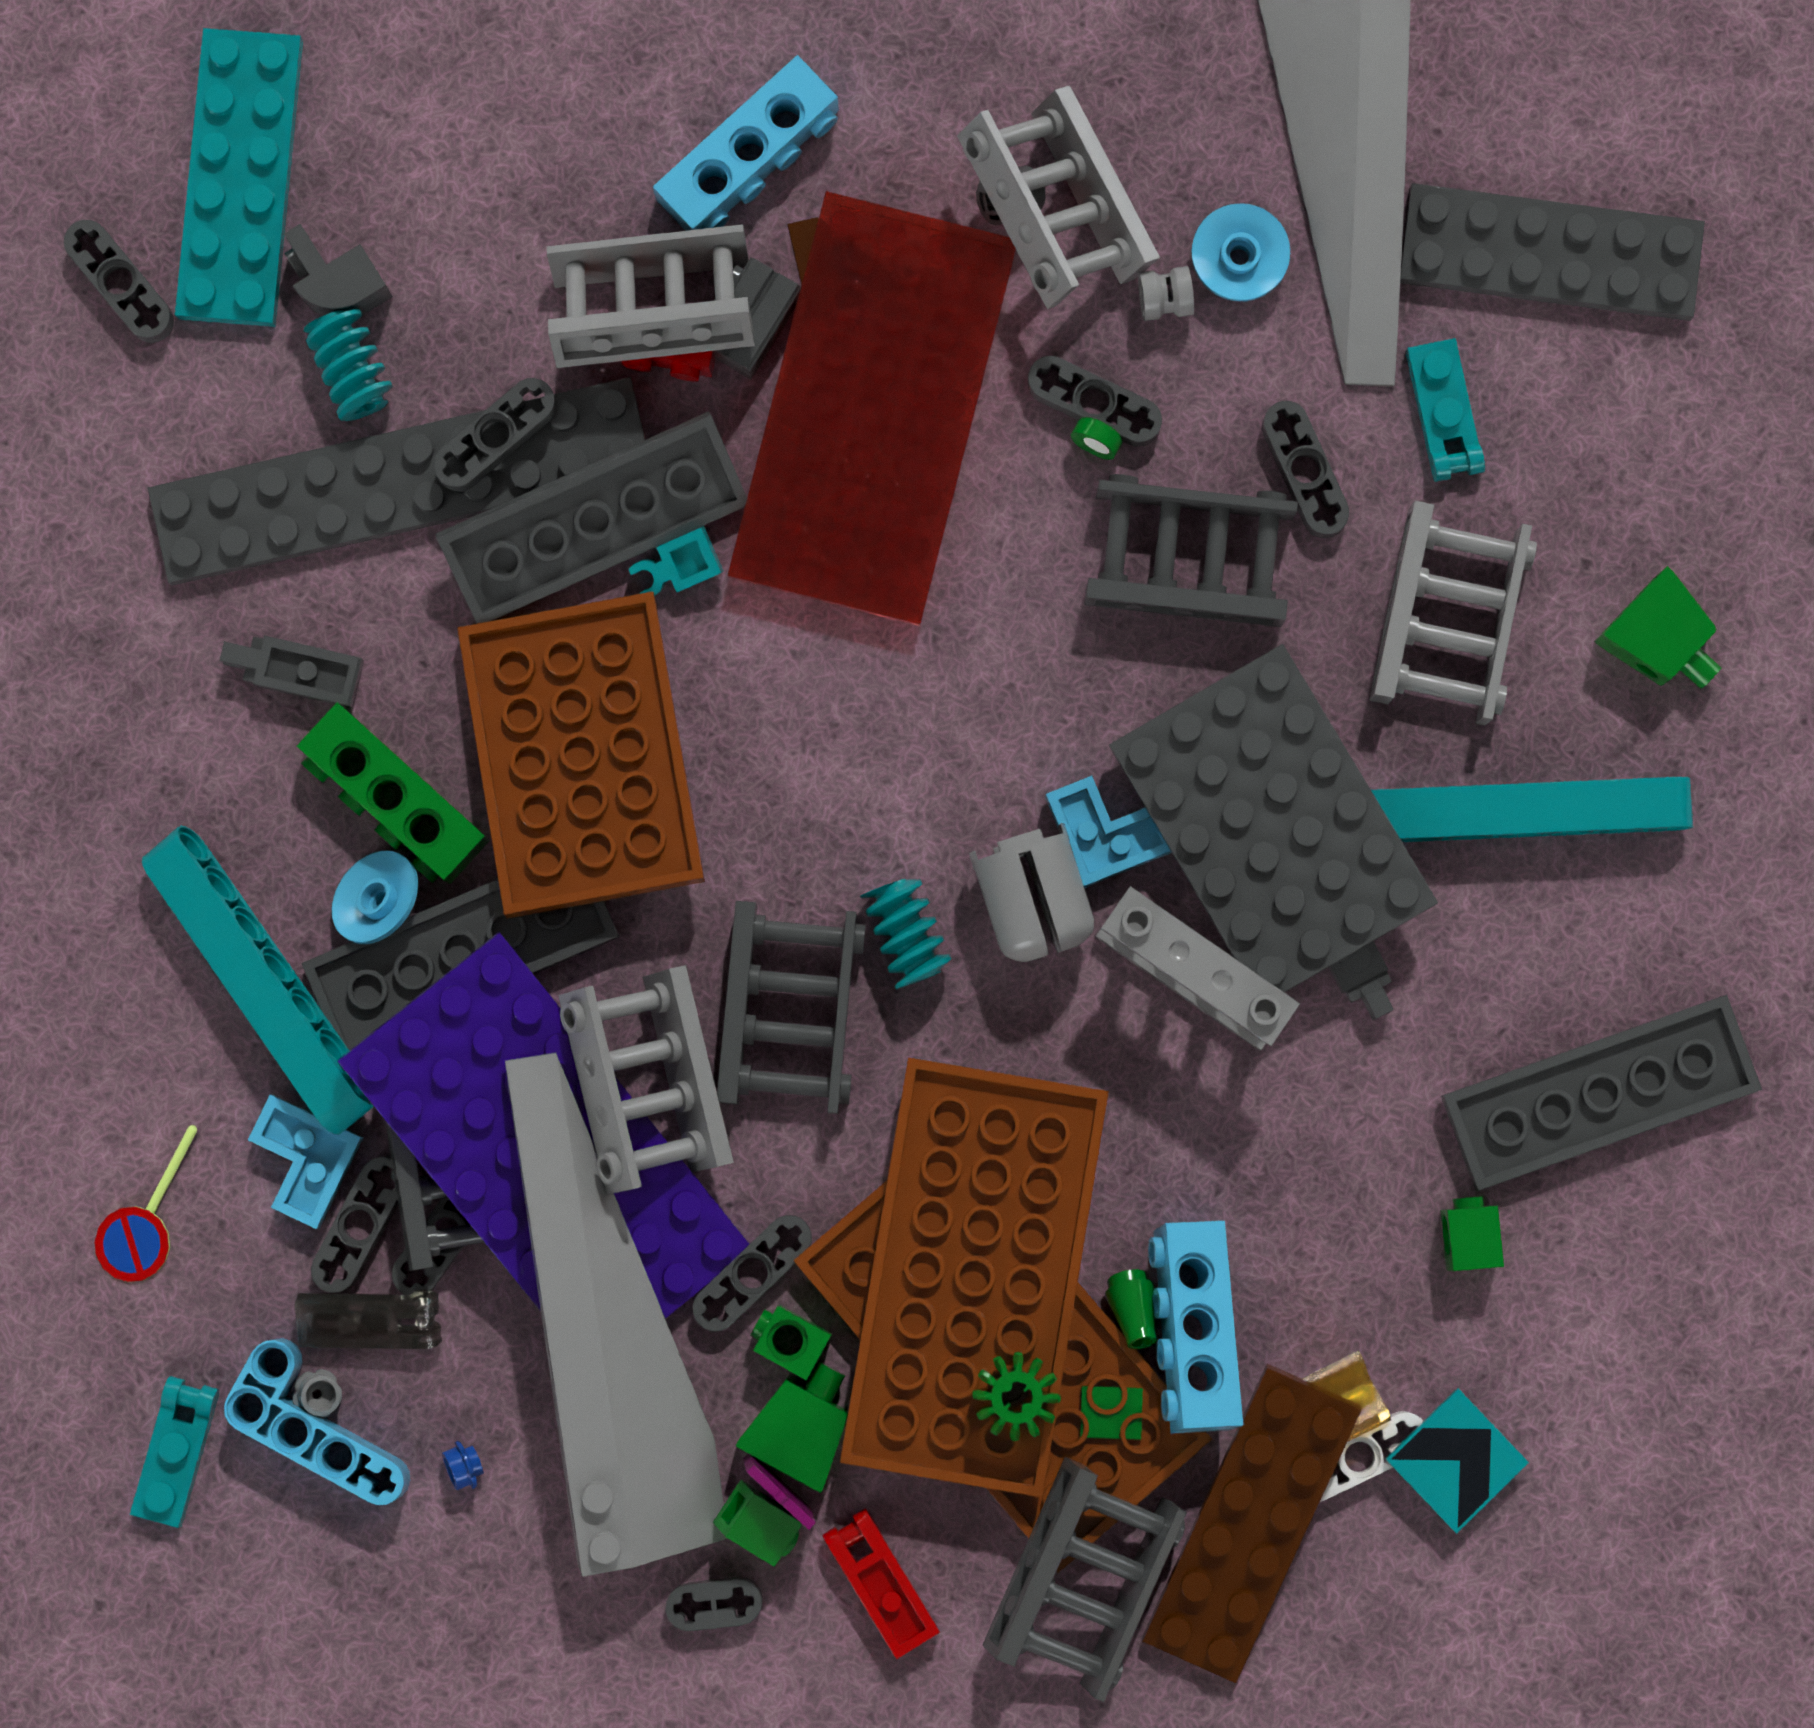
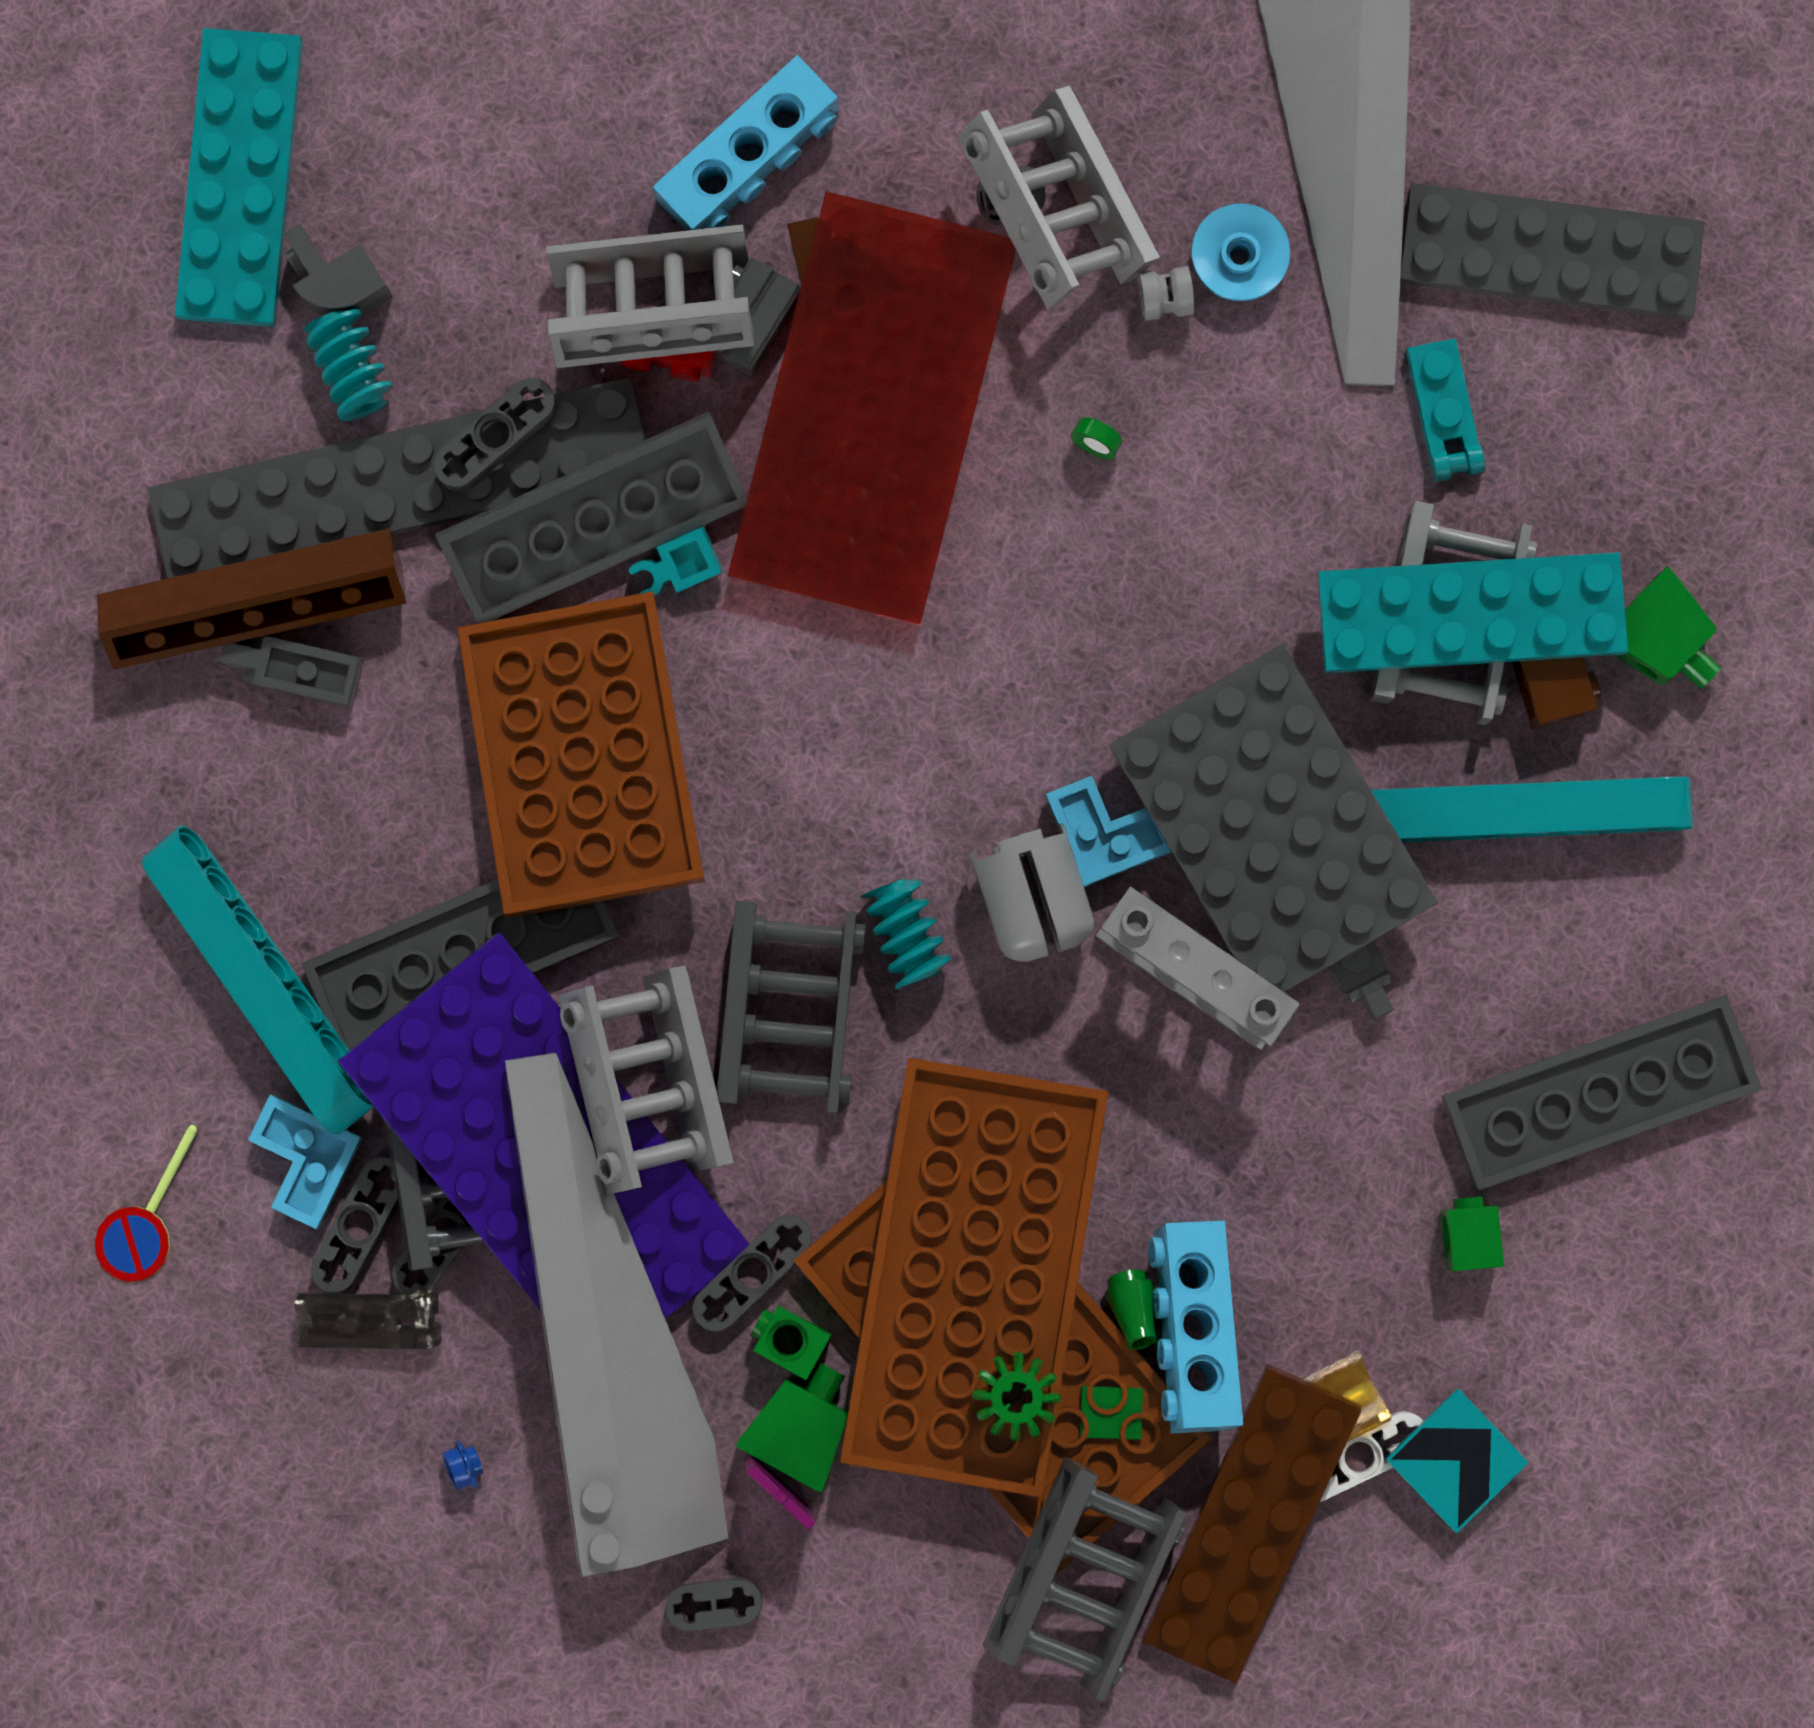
dark grey beam [64,220,174,343] -> none
teal plate [129,1376,220,1528] -> none
medium azure beam [224,1338,411,1505] -> none
light grey plate [292,1369,342,1419] -> none
green brick [296,702,490,884] -> none
medium azure dish [332,851,418,944] -> none
green brick [713,1480,802,1567] -> none
red plate [822,1508,940,1660] -> none
dark grey beam [1027,356,1162,446] -> none
dark grey fence [1084,474,1298,627] -> none
dark grey beam [1262,401,1349,538] -> none
none -> reddish brown brick [97,528,407,670]
none -> teal plate [1317,552,1628,674]
none -> reddish brown brick [1512,657,1601,730]

